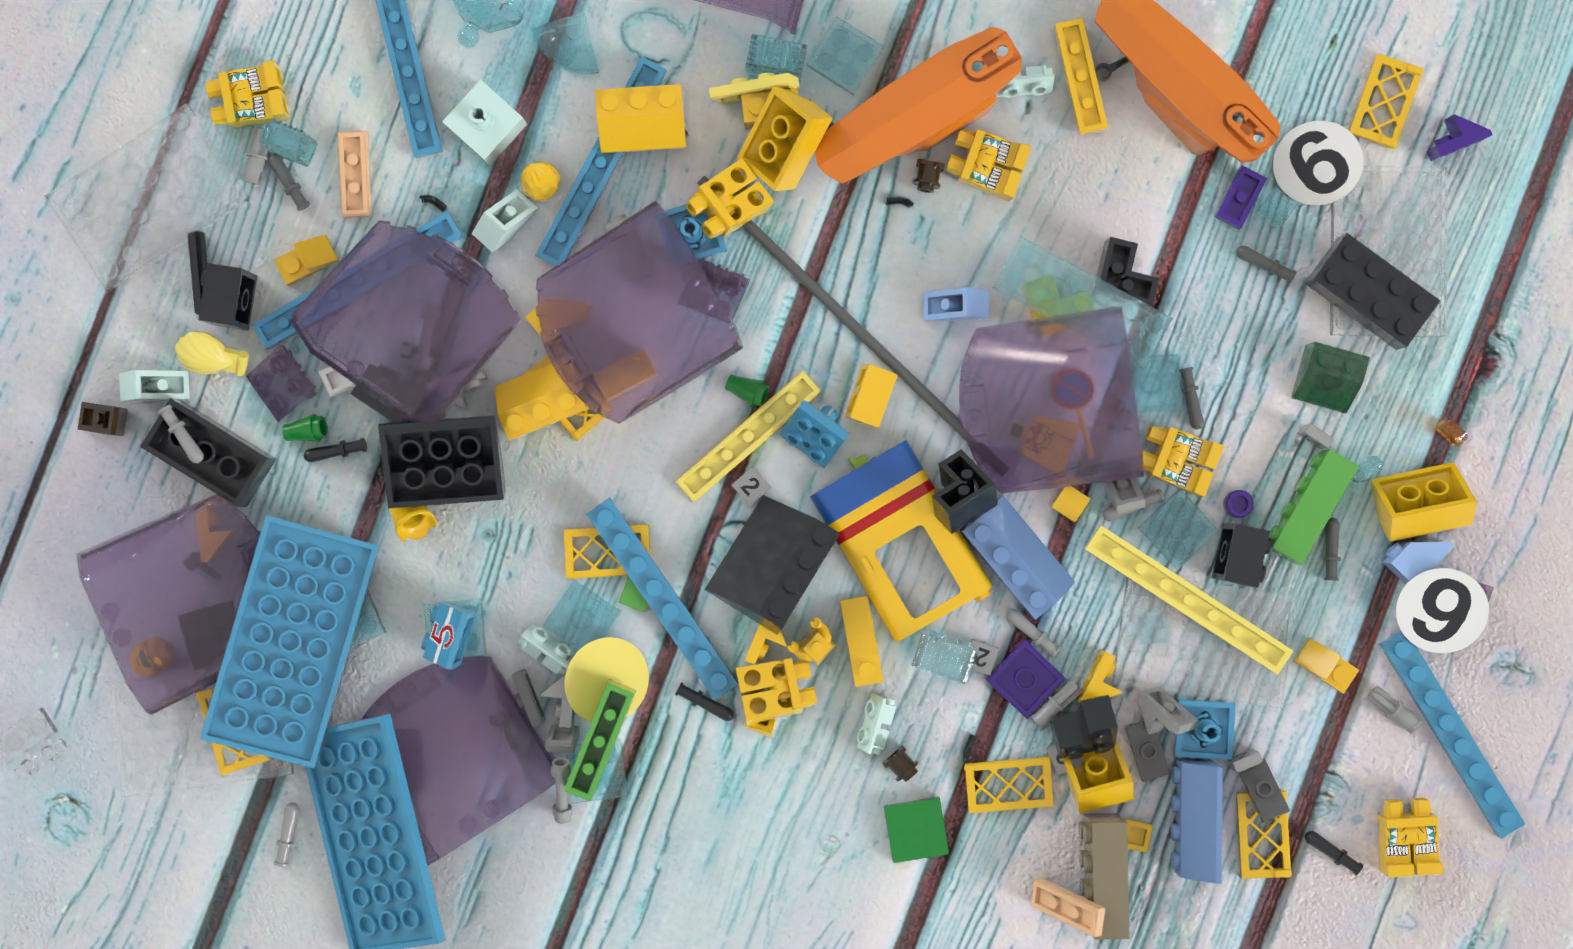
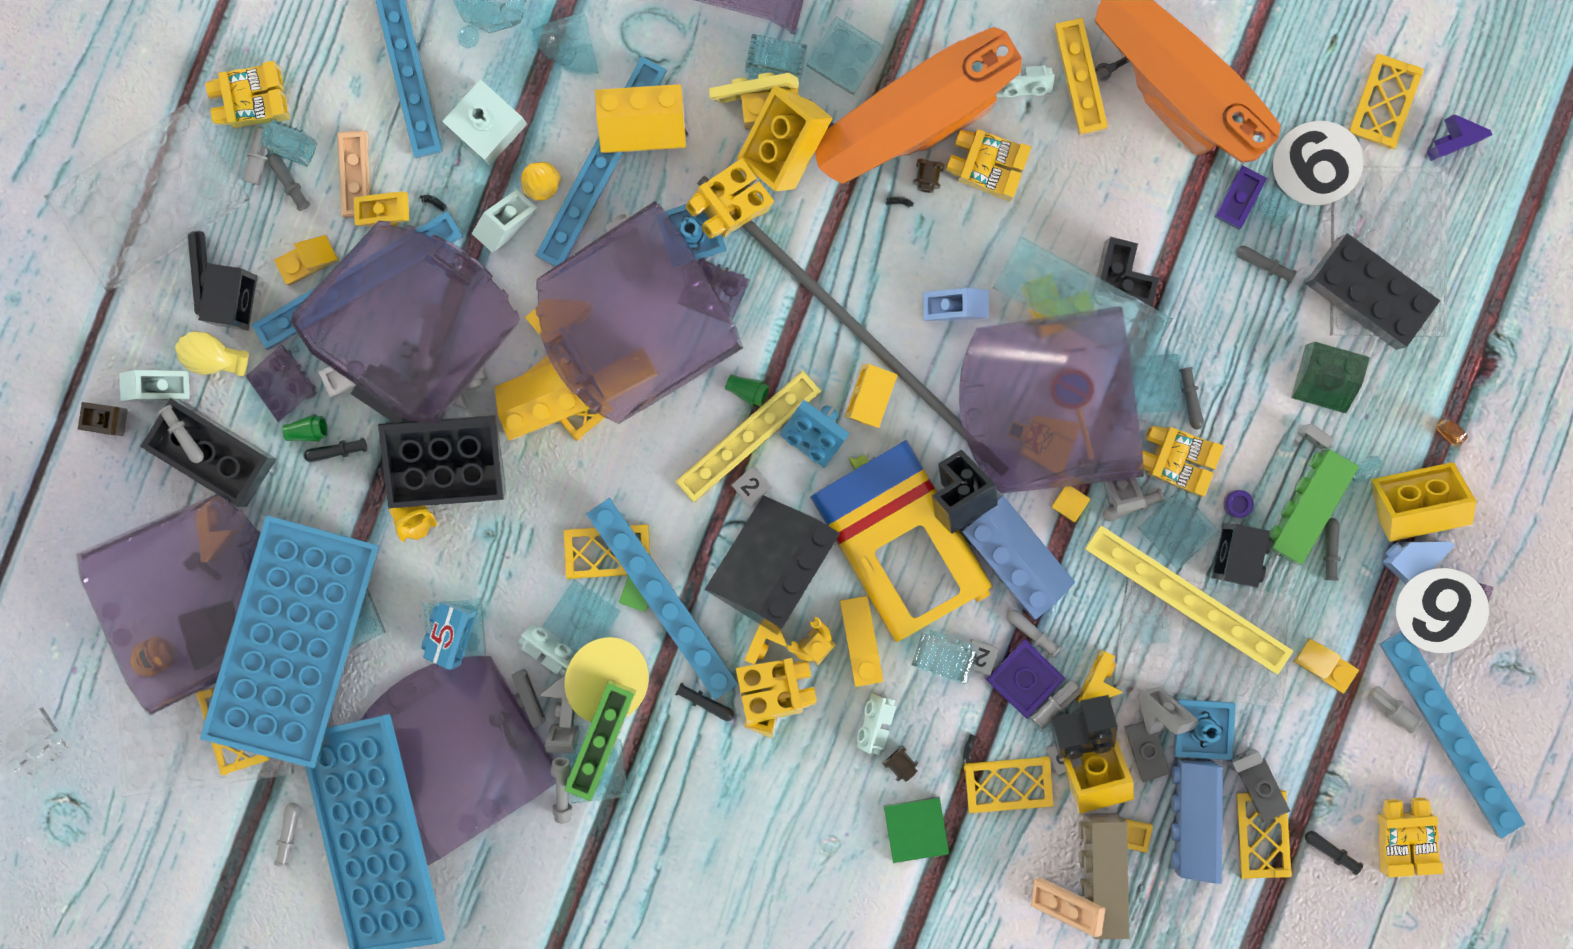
none -> yellow slope [354,191,409,227]

